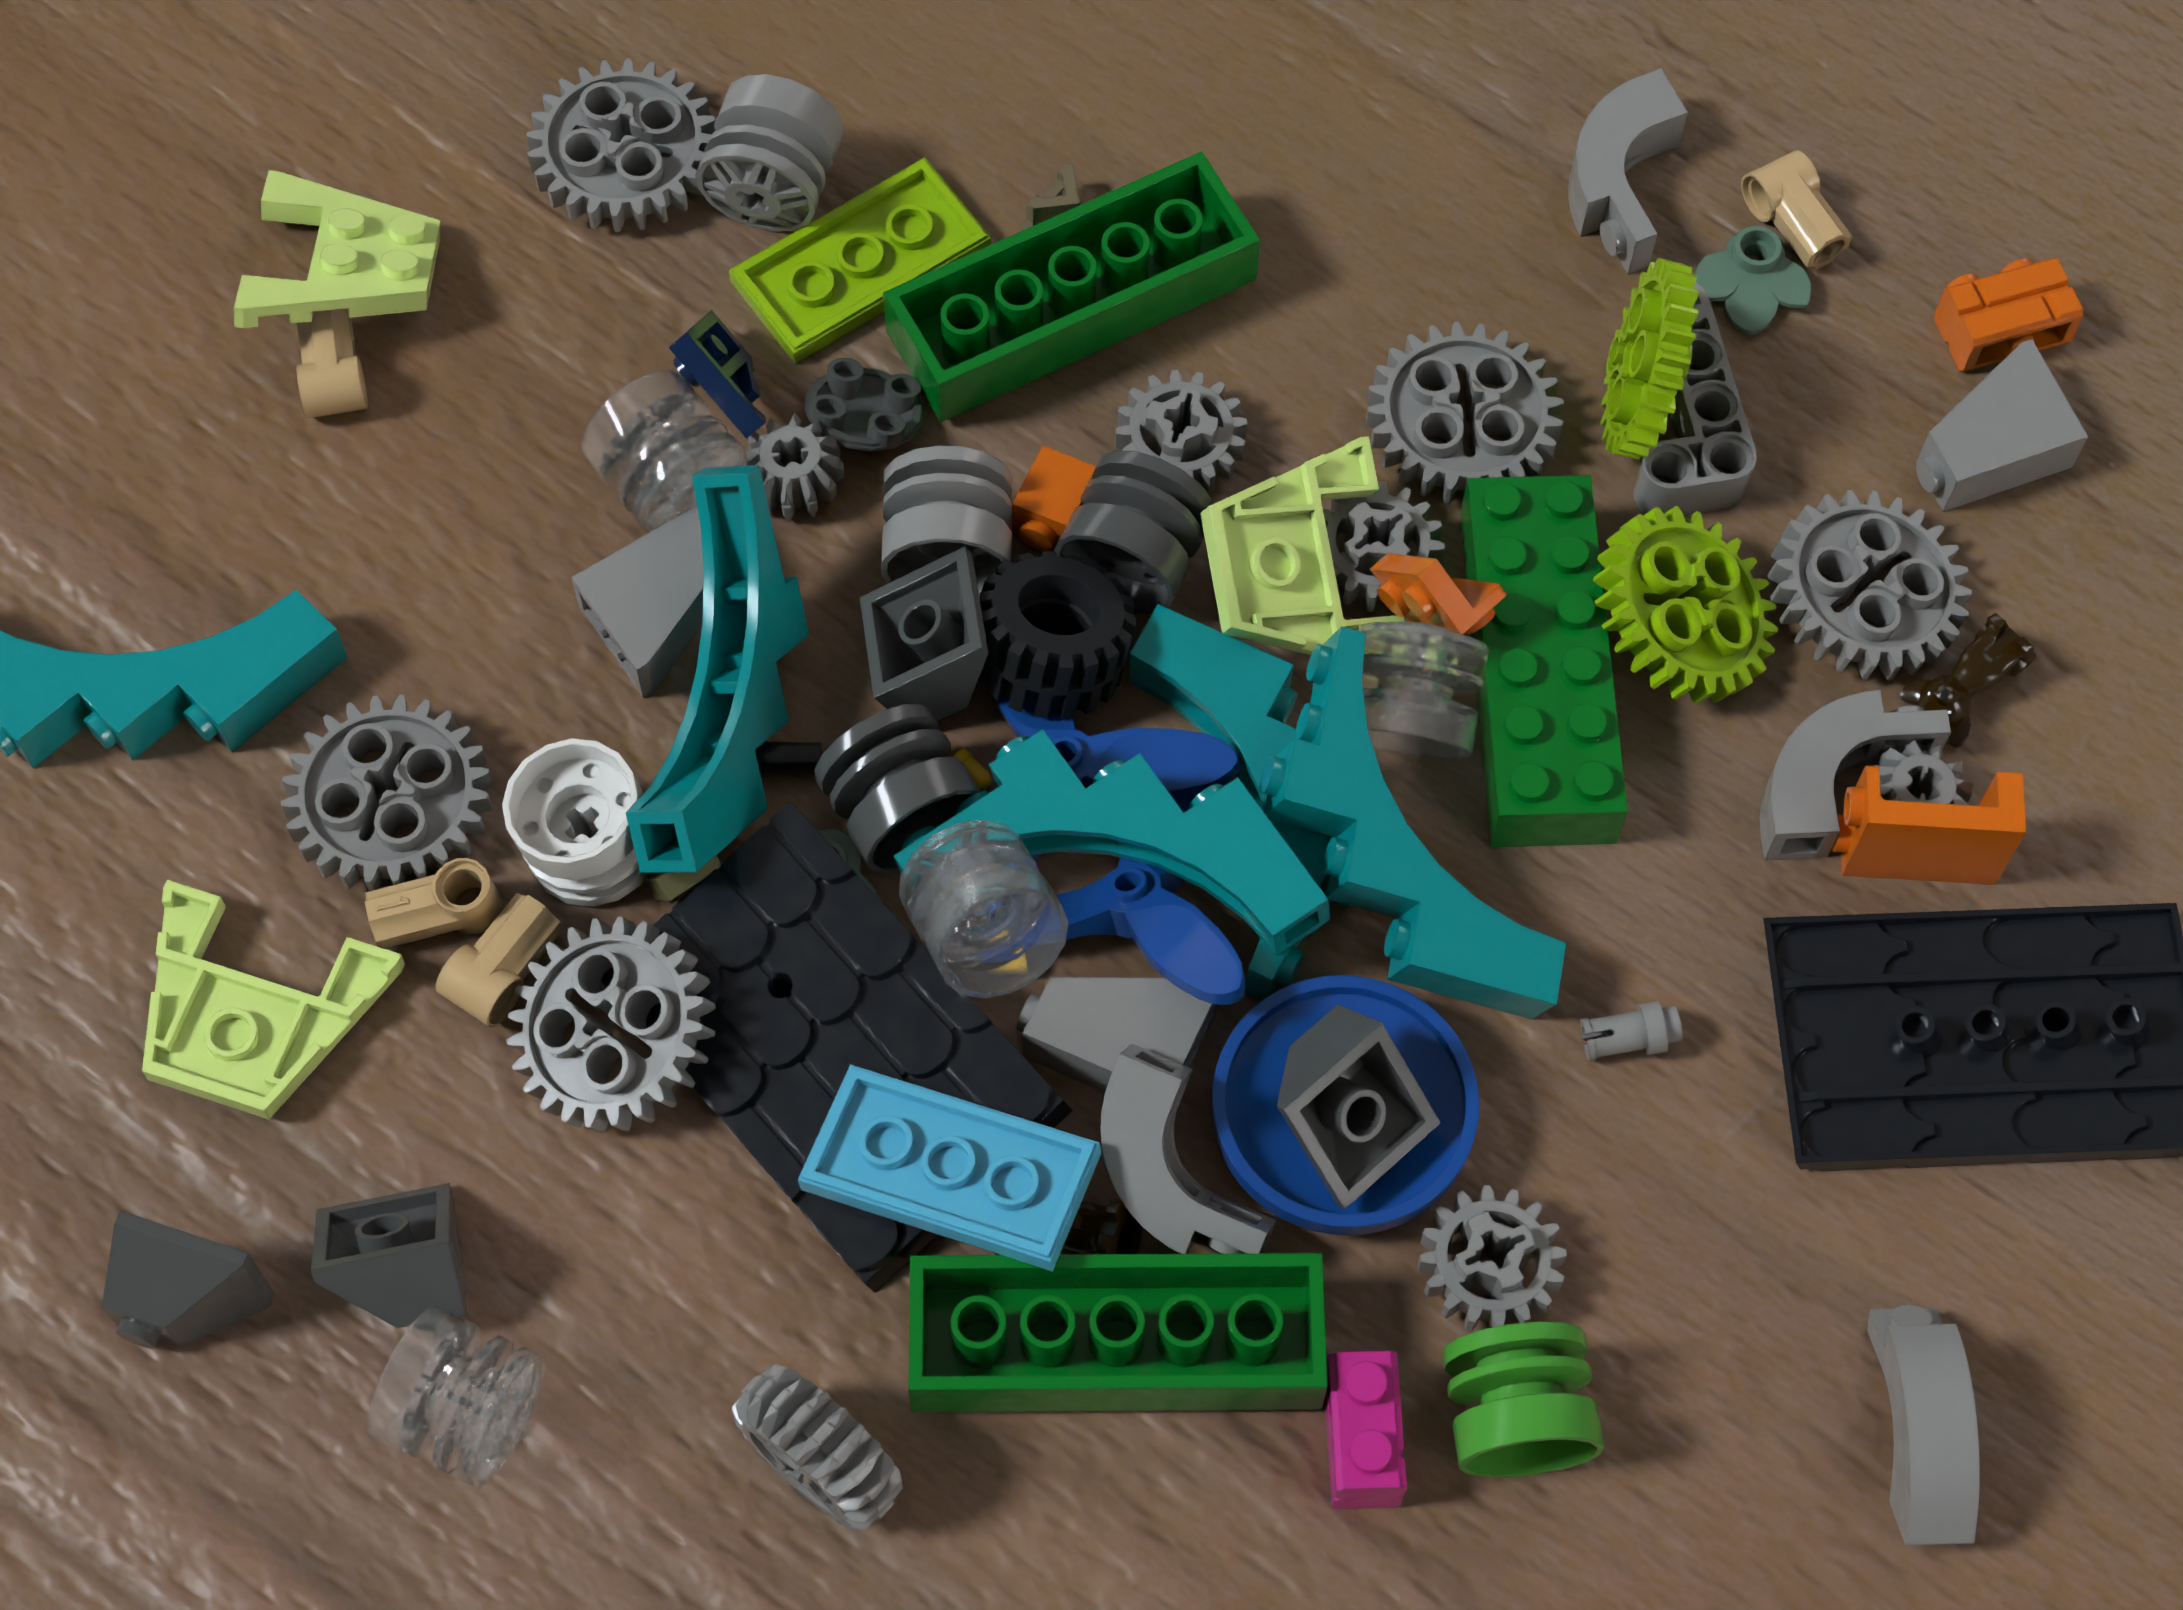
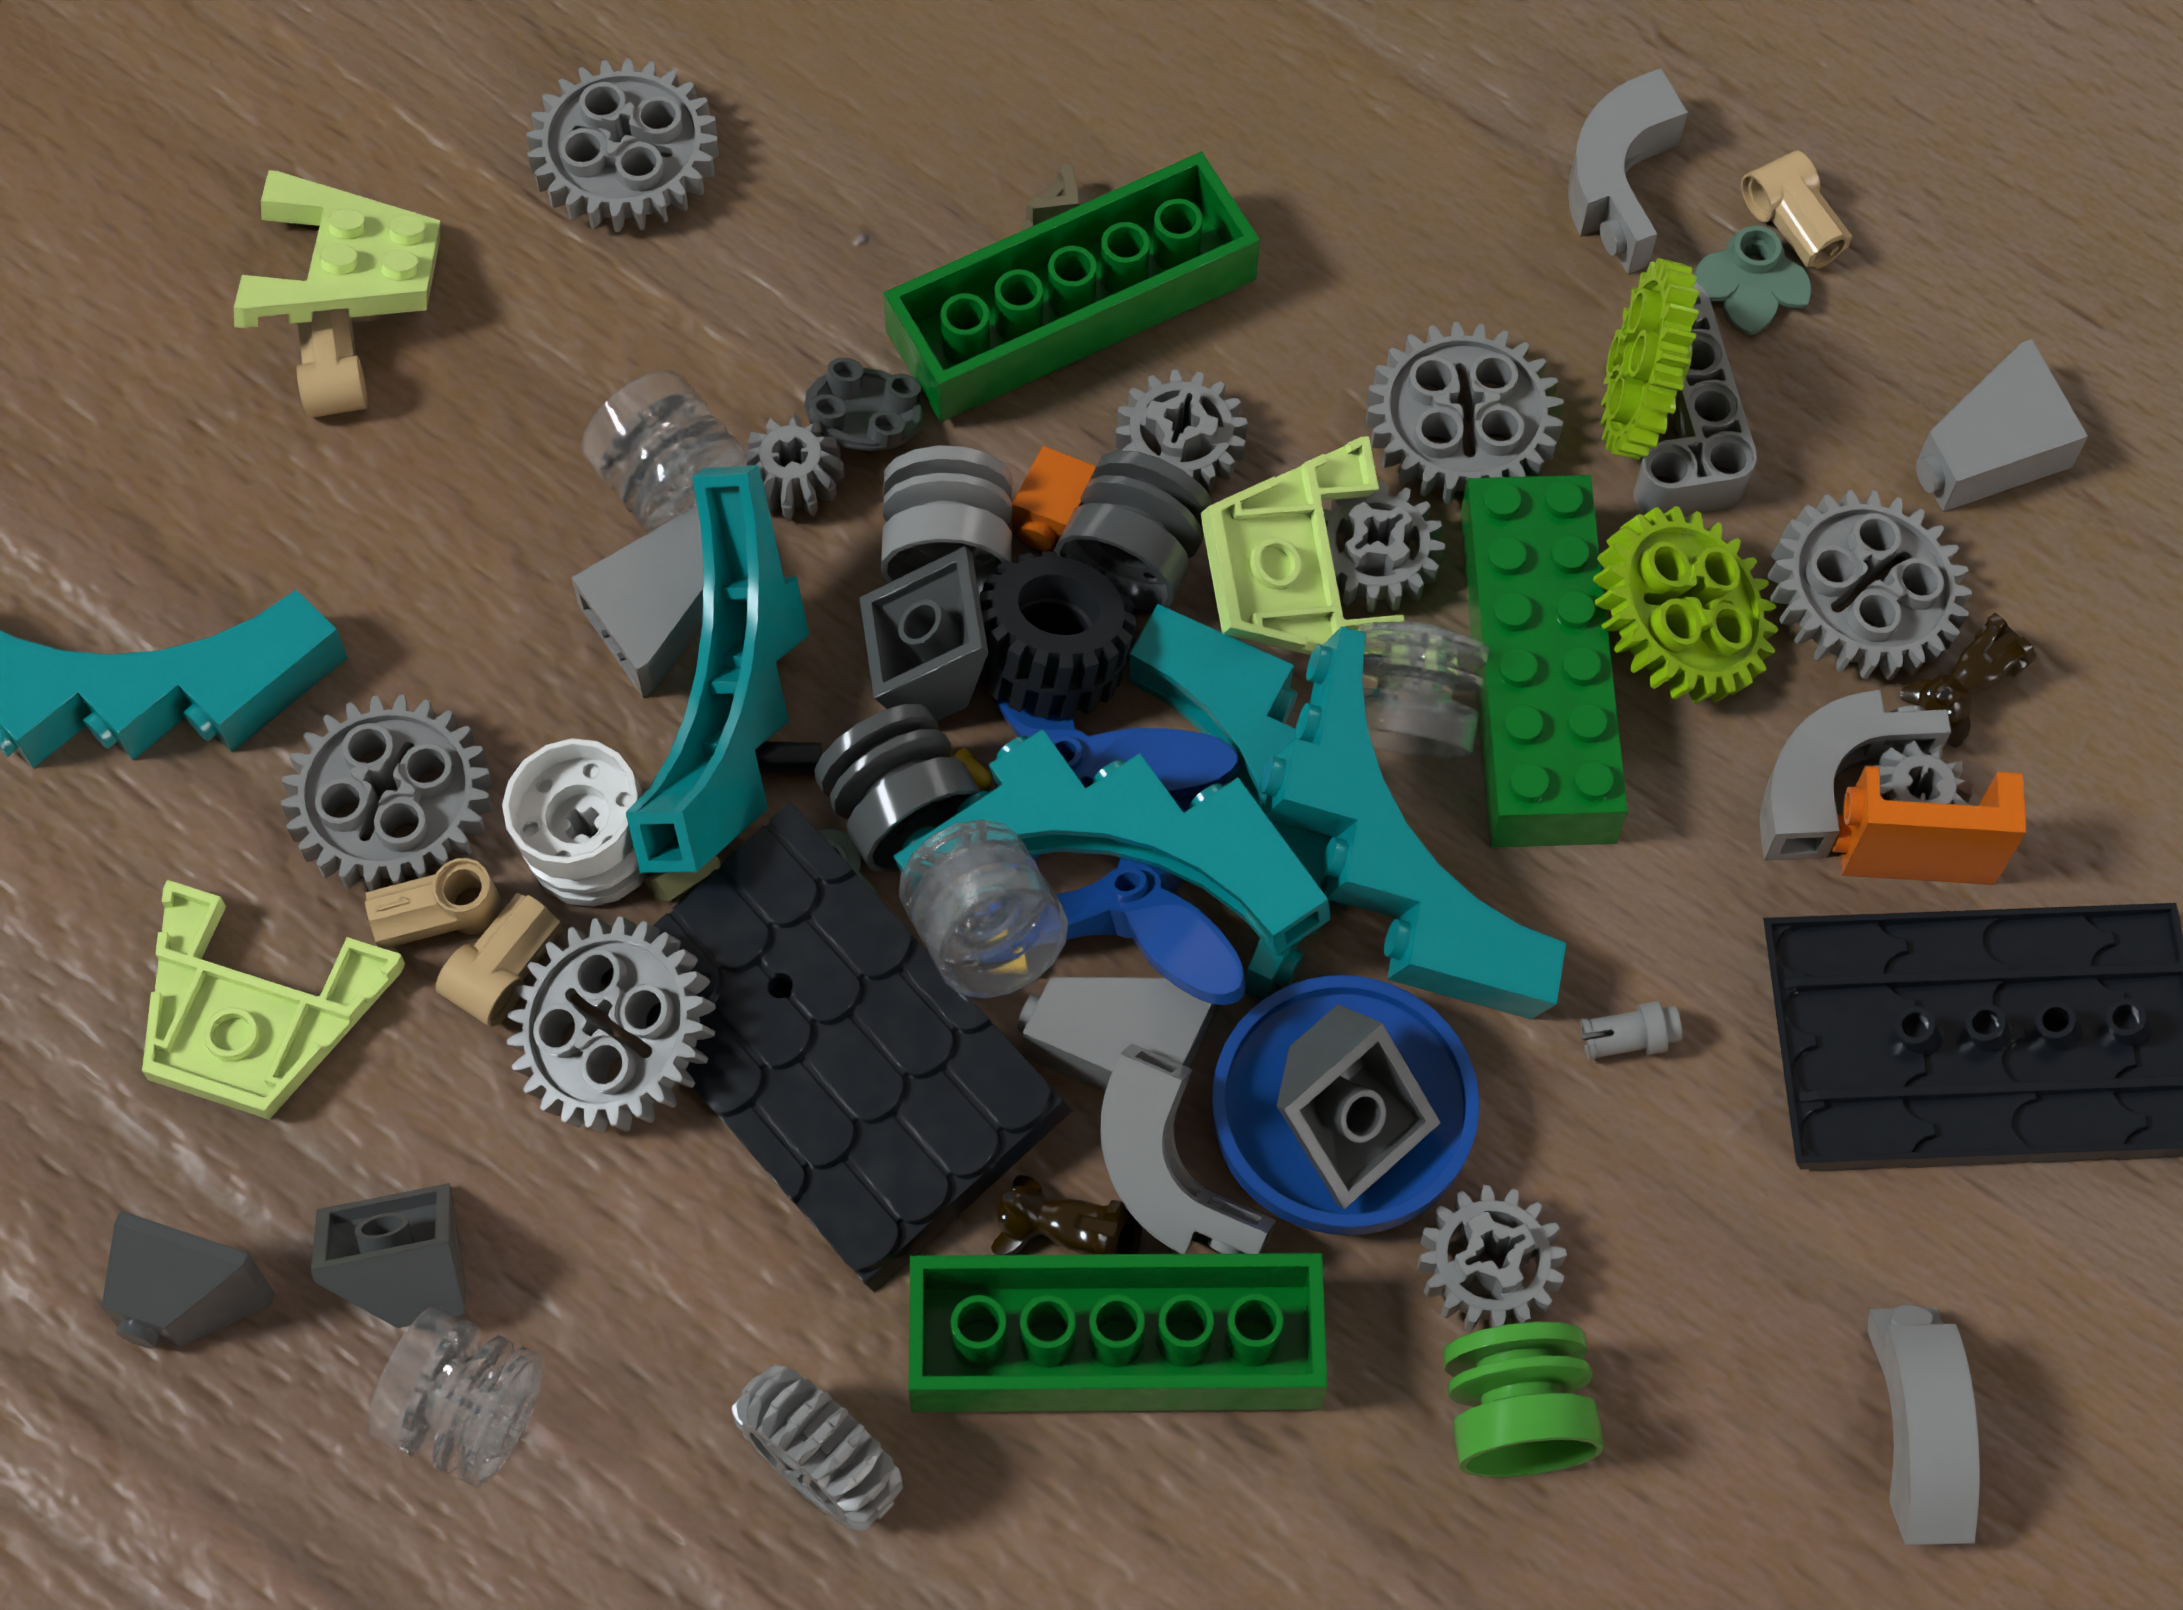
dark blue wing [668,310,766,439] -> none
light grey wheel [695,74,844,232] -> none
lime tile [728,157,992,364] -> none
medium azure tile [798,1064,1102,1272] -> none
dark pink brick [1325,1351,1407,1509] -> none
orange bracket [1370,553,1507,635] -> none
orange brick [1934,258,2084,372] -> none

